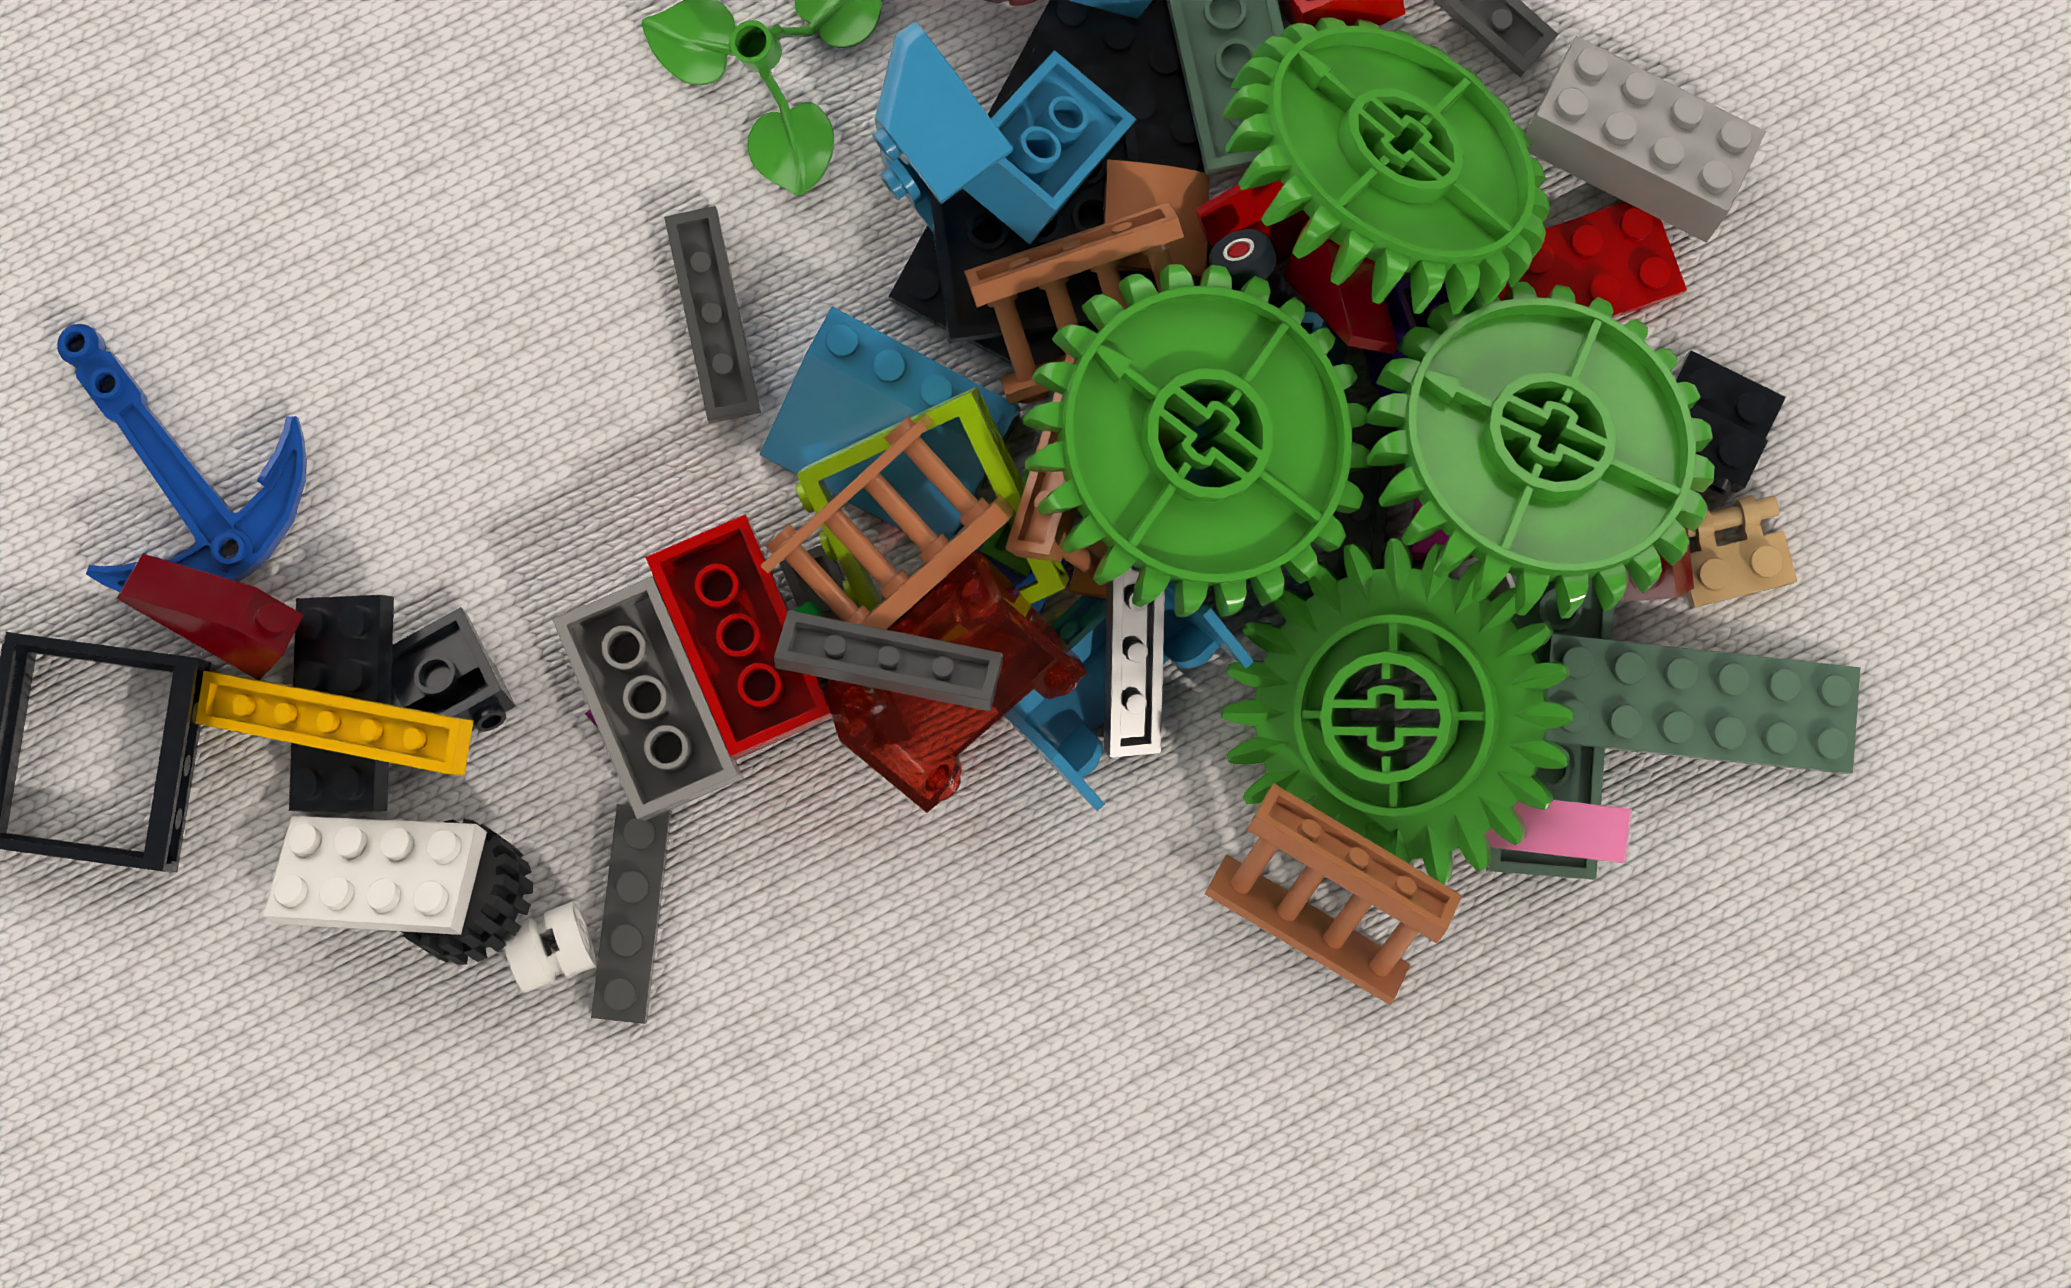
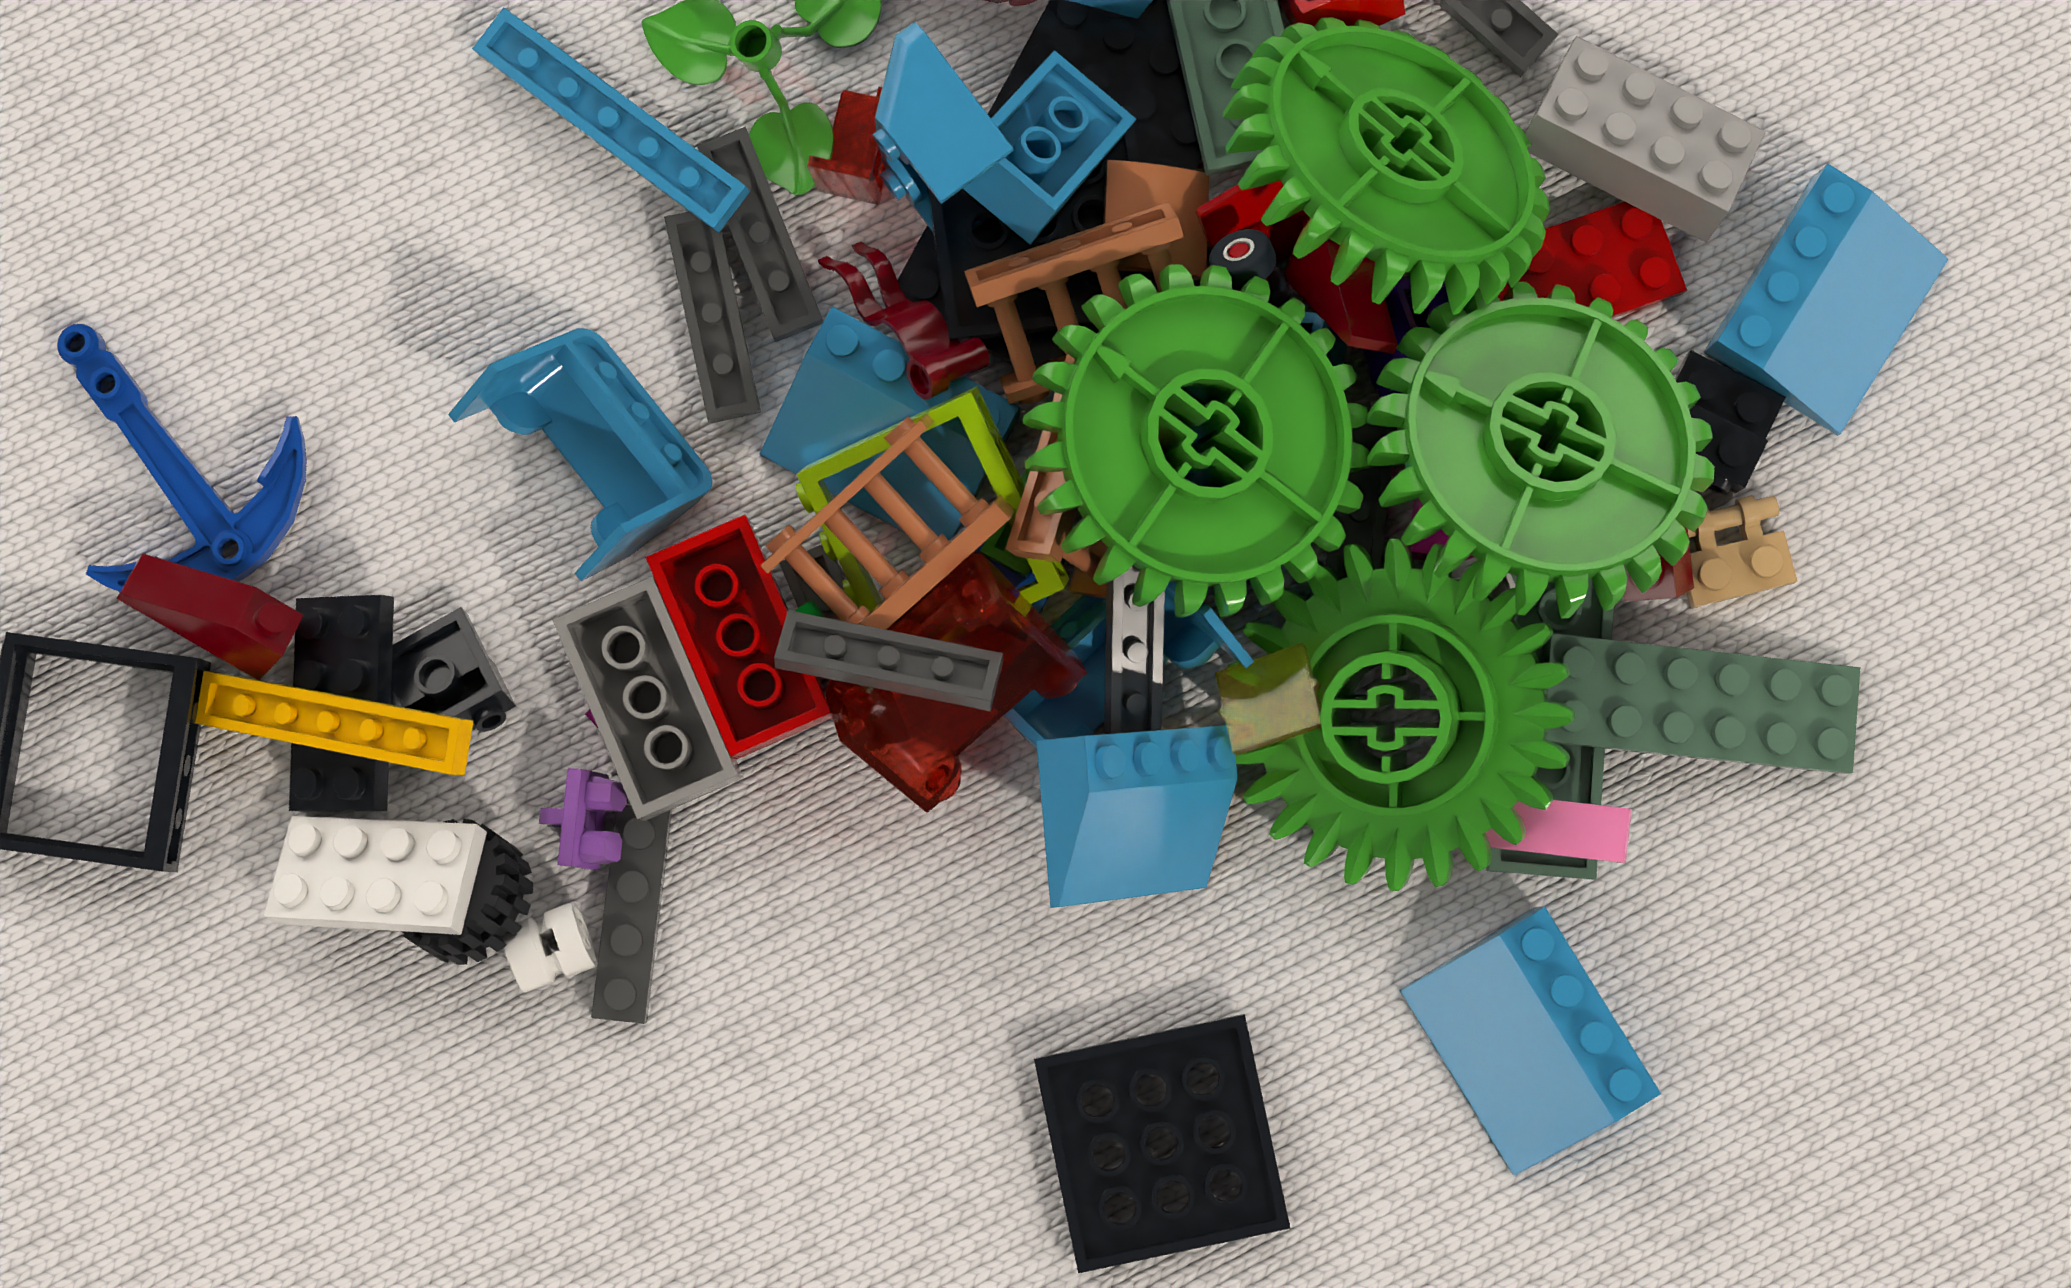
nougat fence [1205,783,1462,1005] -> none
none -> dark azure windscreen [448,328,712,581]
none -> dark azure plate [472,7,750,233]
none -> medium lavender hips [539,768,627,870]
none -> dark grey plate [697,126,823,342]
none -> clear red panel [807,87,886,205]
none -> dark red flag [818,241,989,400]
none -> black piece [1034,1014,1291,1273]
none -> dark azure slope [1036,725,1238,908]
none -> clear yellow piece [1215,643,1322,756]
none -> dark azure slope [1399,907,1661,1175]
none -> dark azure slope [1703,163,1948,436]

